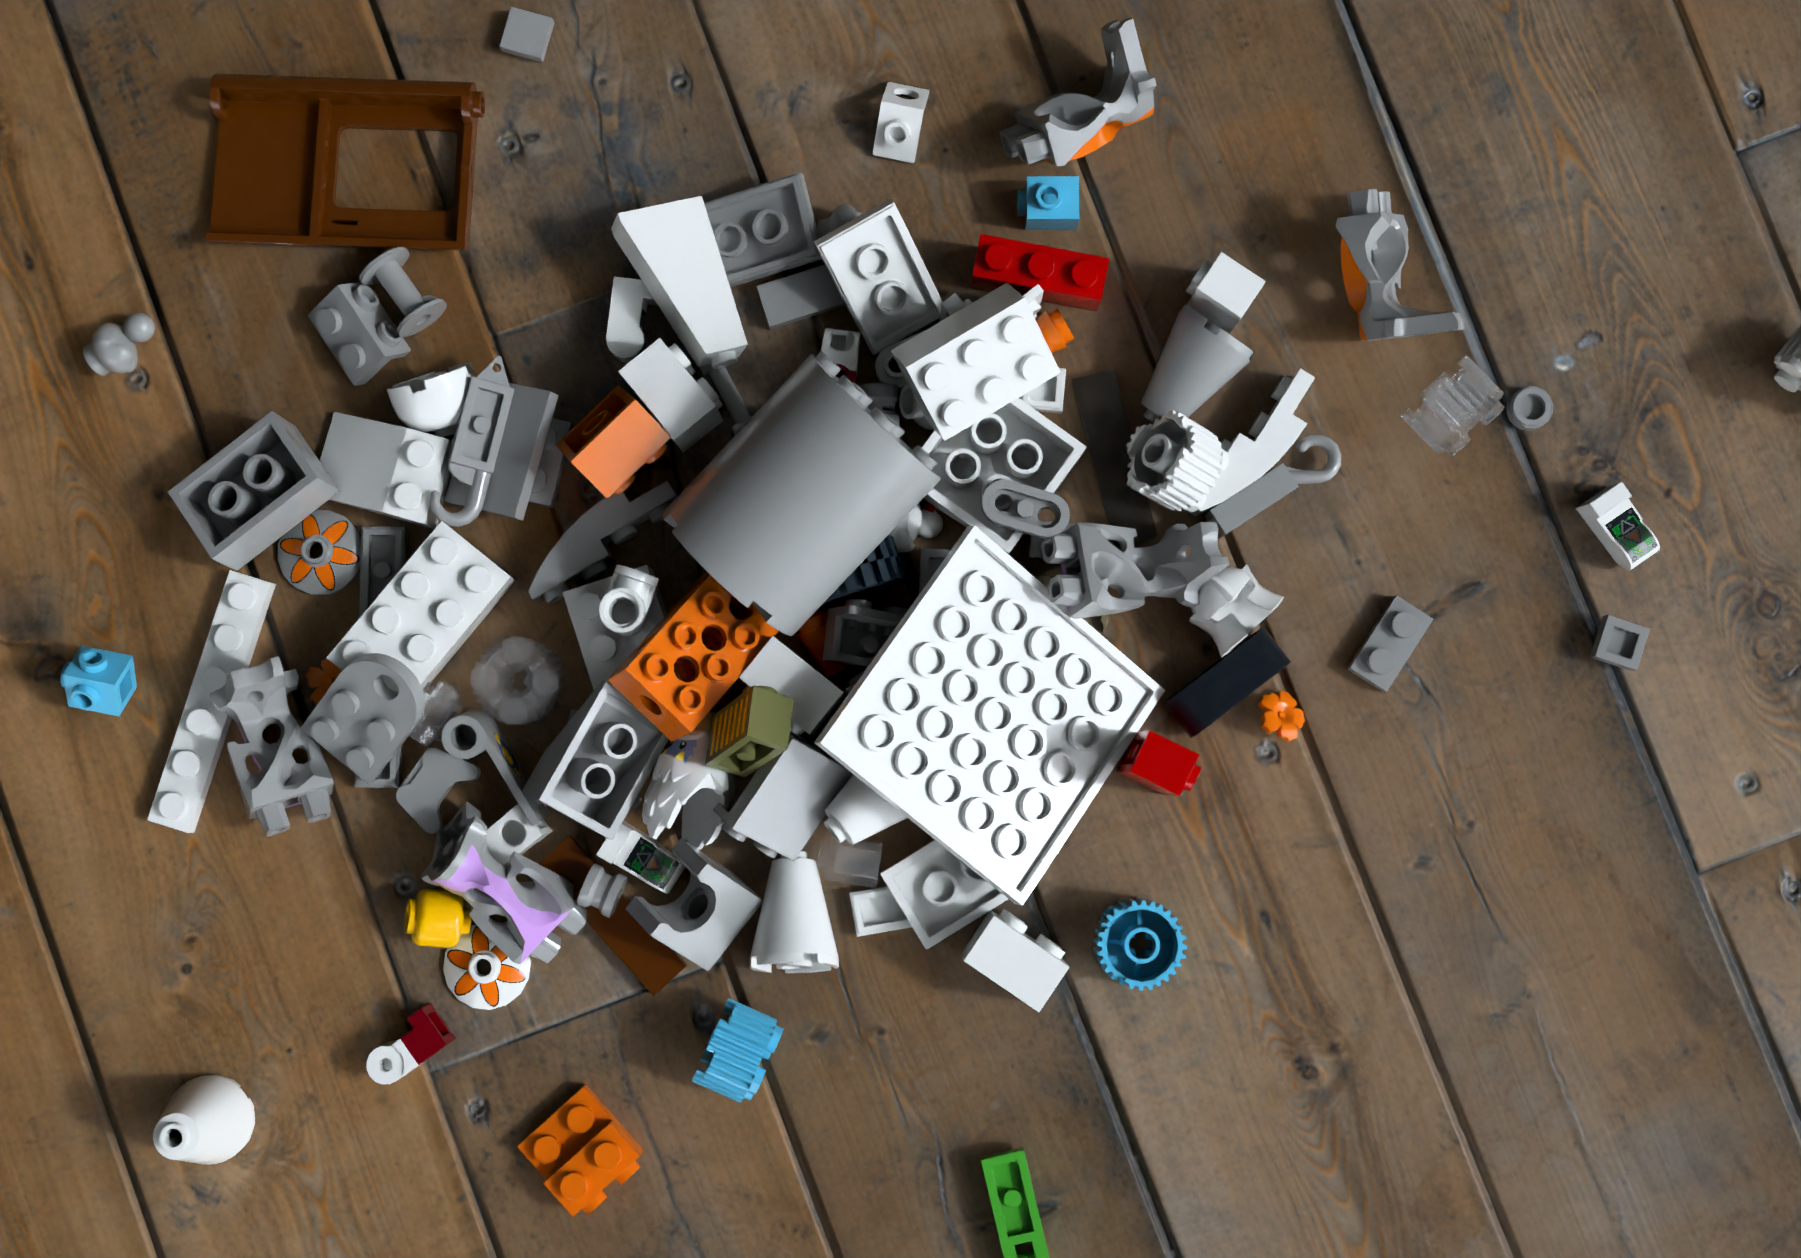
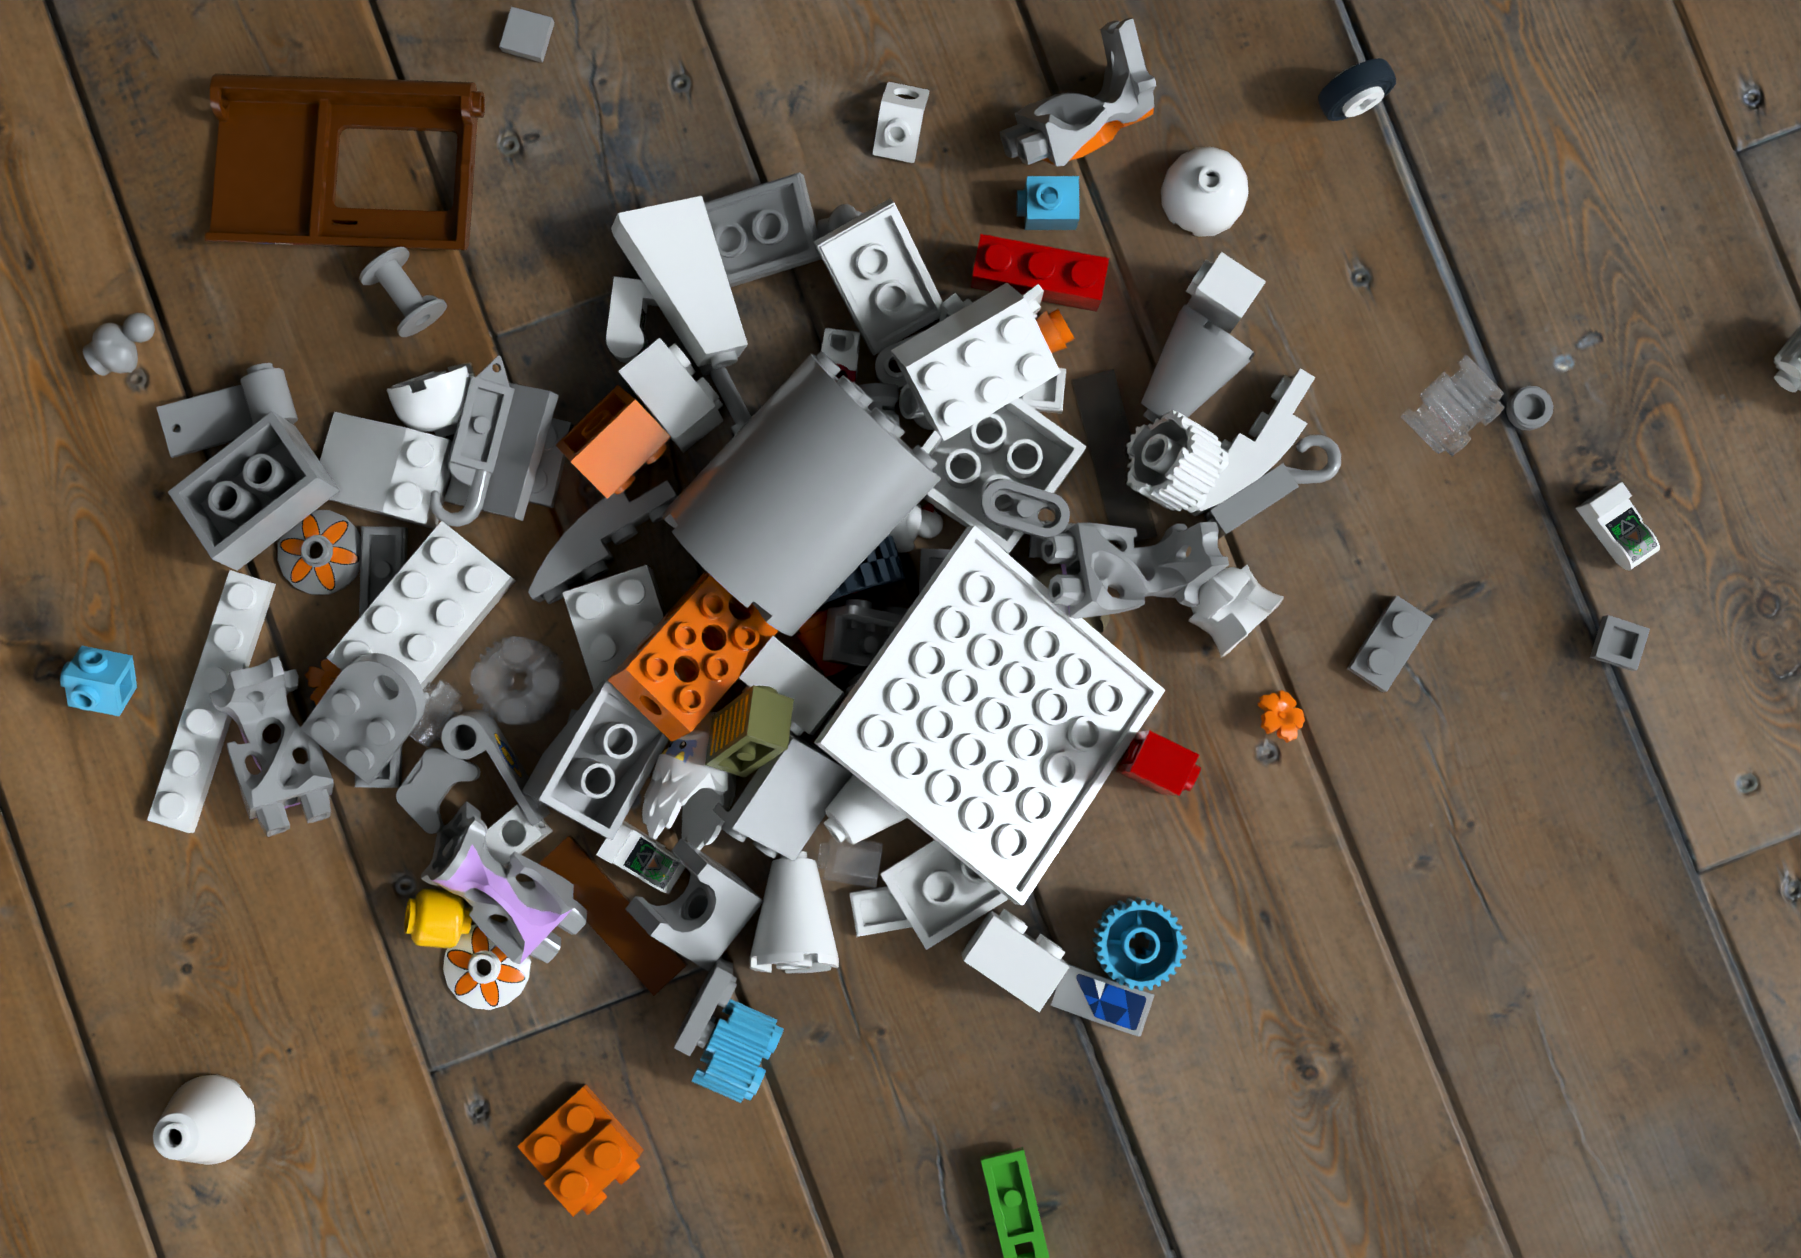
light grey bracket [307,282,411,386] -> none
leg [366,1003,456,1085] -> none
light grey wheel [577,864,628,918] -> none
white piece [599,564,659,636] -> none
light grey tile [756,265,846,330] -> none
black beam [1164,627,1291,738] -> none
light grey hips [1336,189,1465,342] -> none
none -> light grey door [156,363,298,458]
none -> light grey plate [674,957,737,1056]
none -> slope [1051,964,1155,1037]
none -> white cylinder [1161,147,1248,237]
none -> black wheel [1318,58,1396,121]

